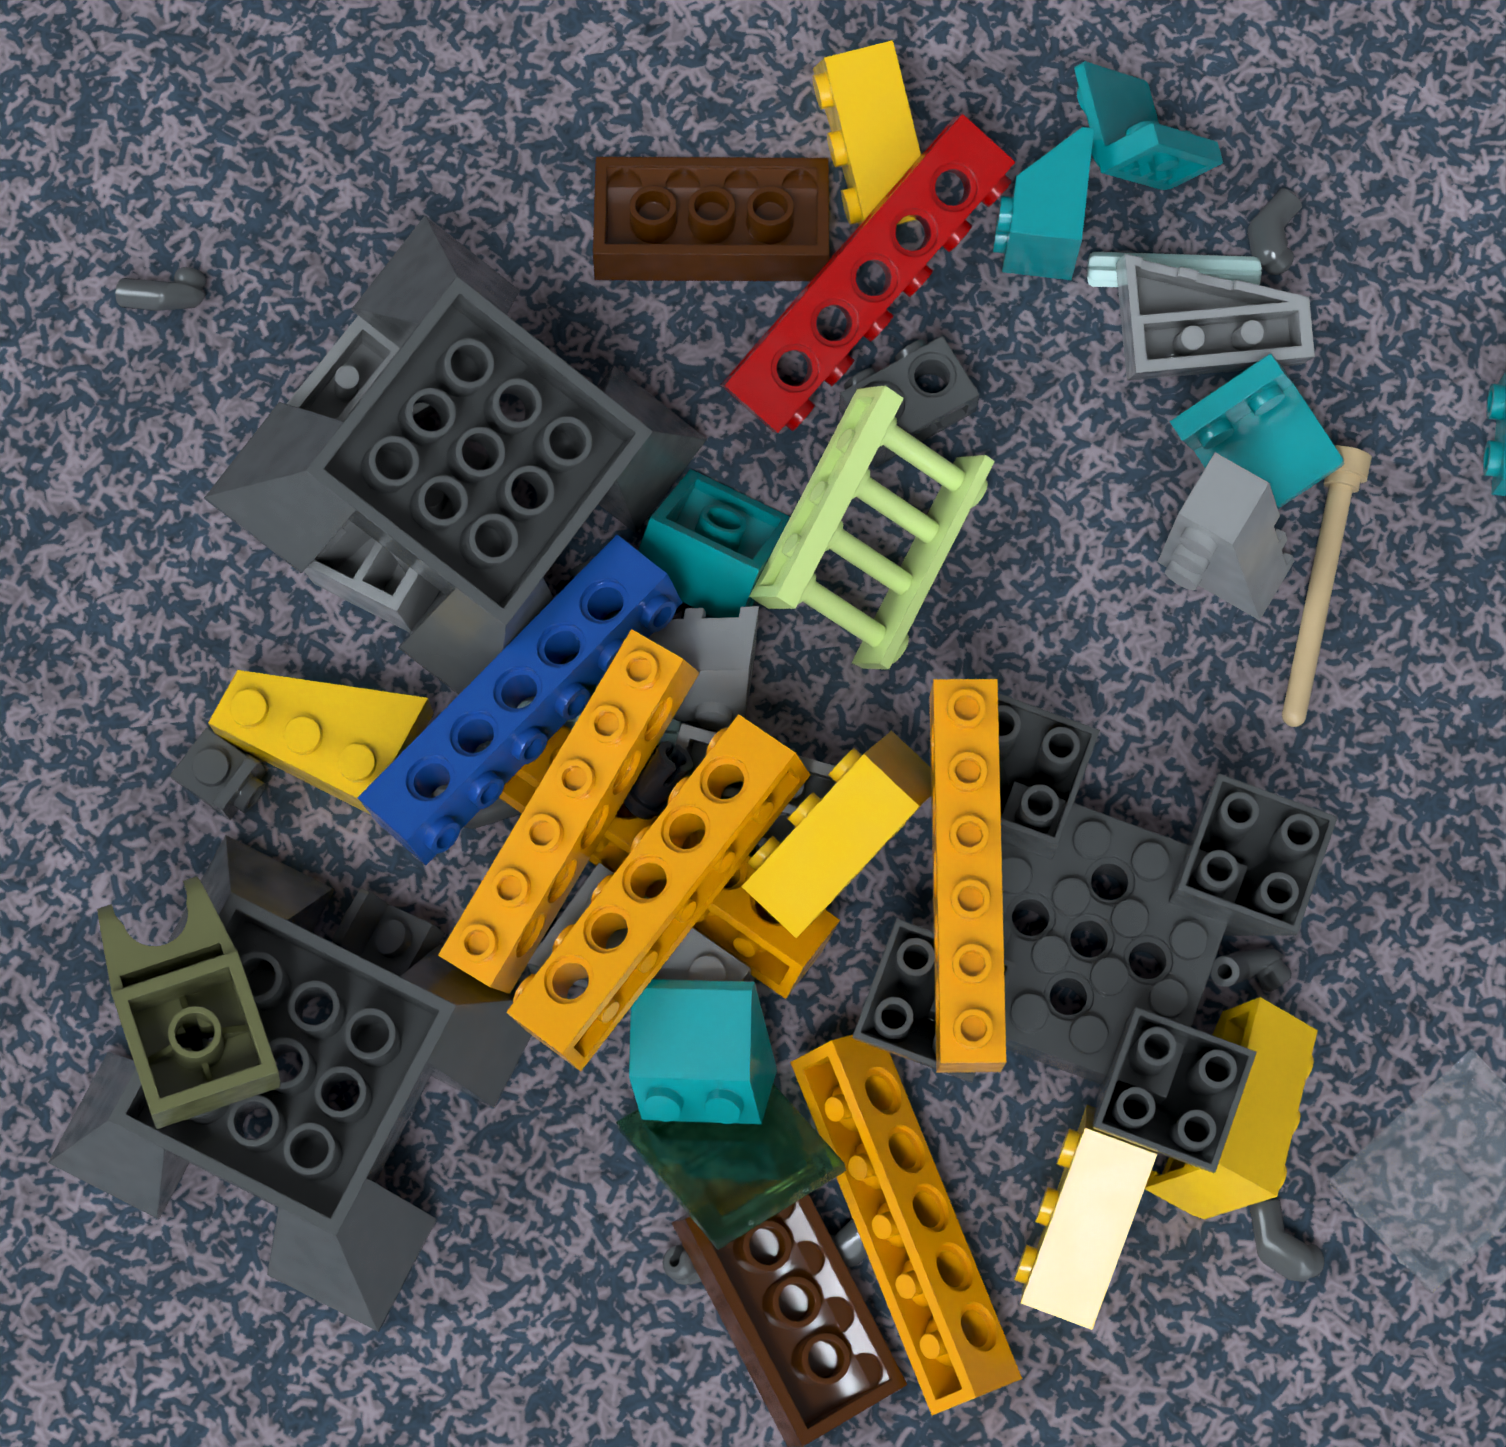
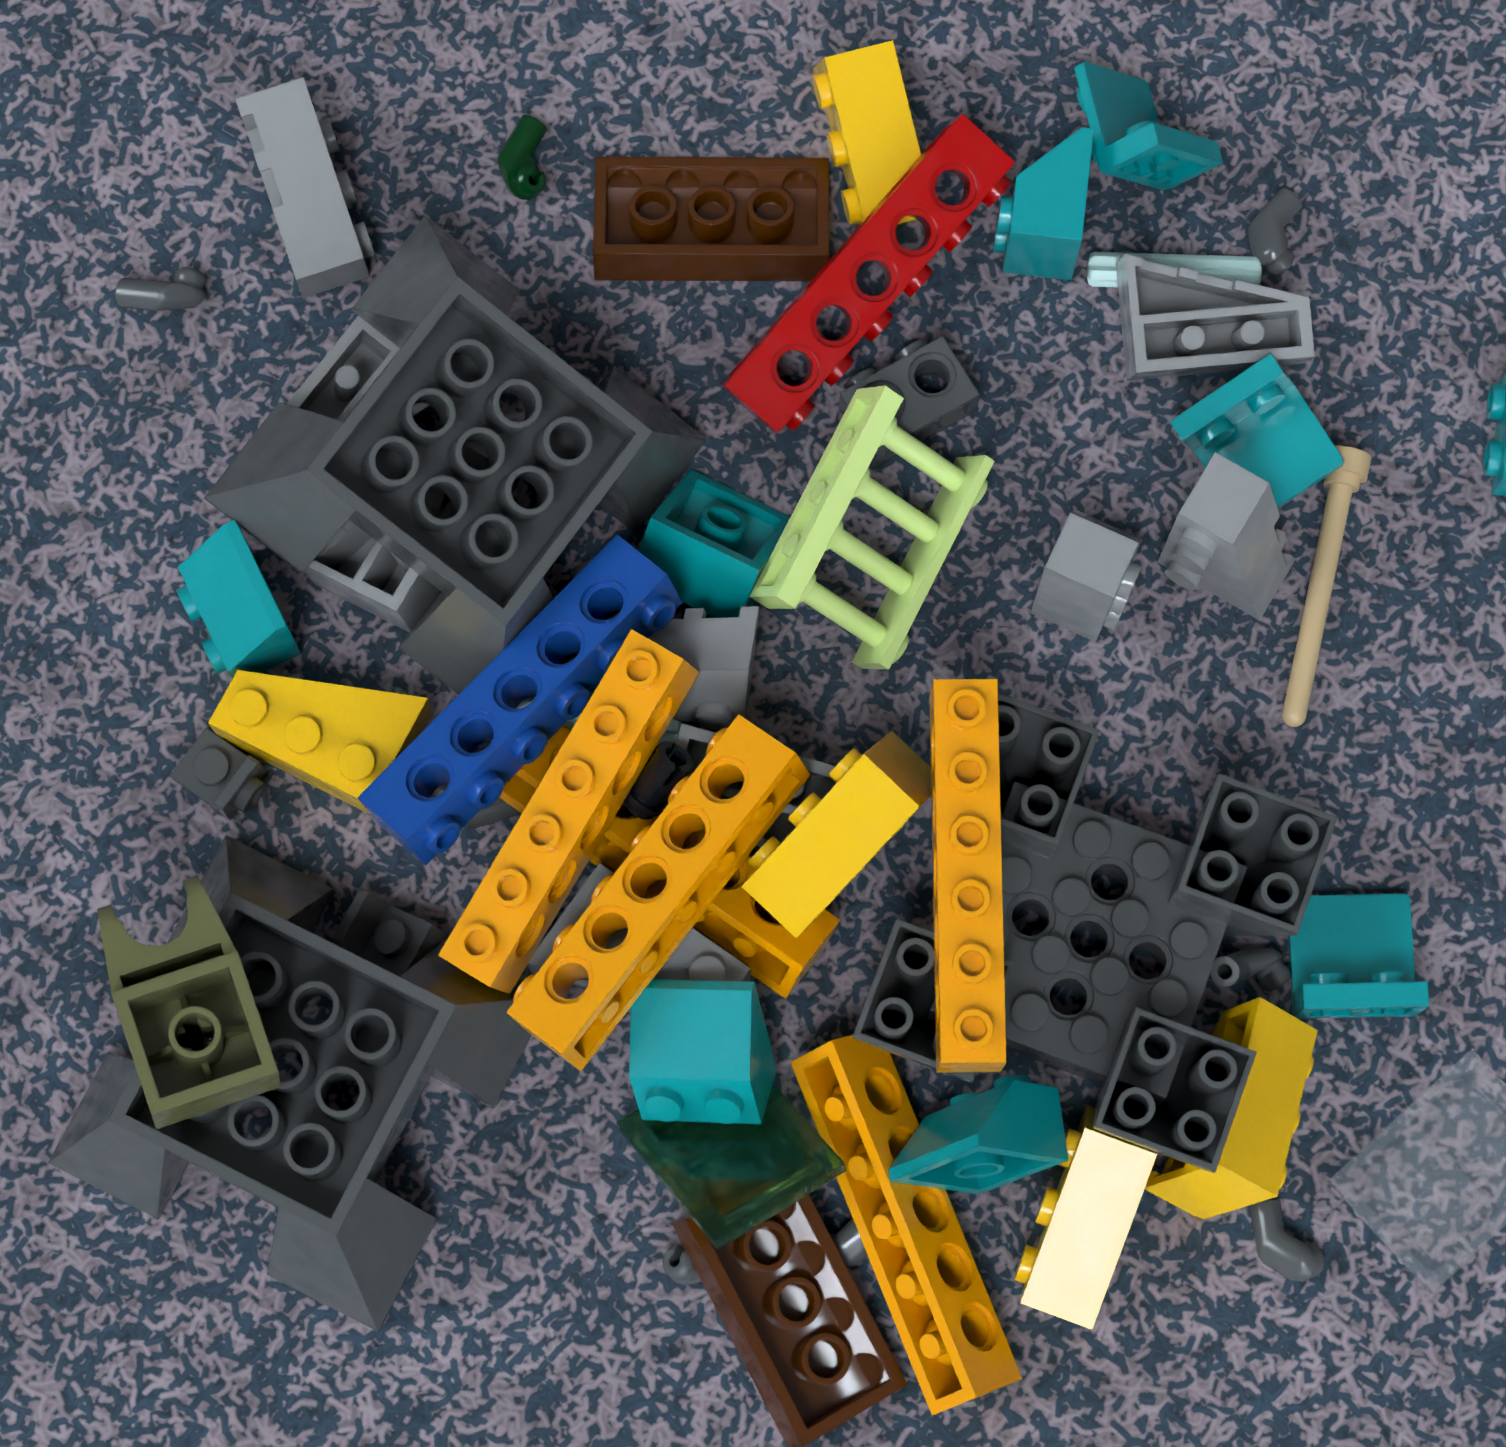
none -> teal slope [176,519,301,679]
none -> light grey wedge [235,77,375,298]
none -> dark green arm [497,115,547,200]
none -> teal slope [888,1075,1068,1195]
none -> light grey wedge [1030,510,1143,642]
none -> teal bracket [1288,894,1429,1019]

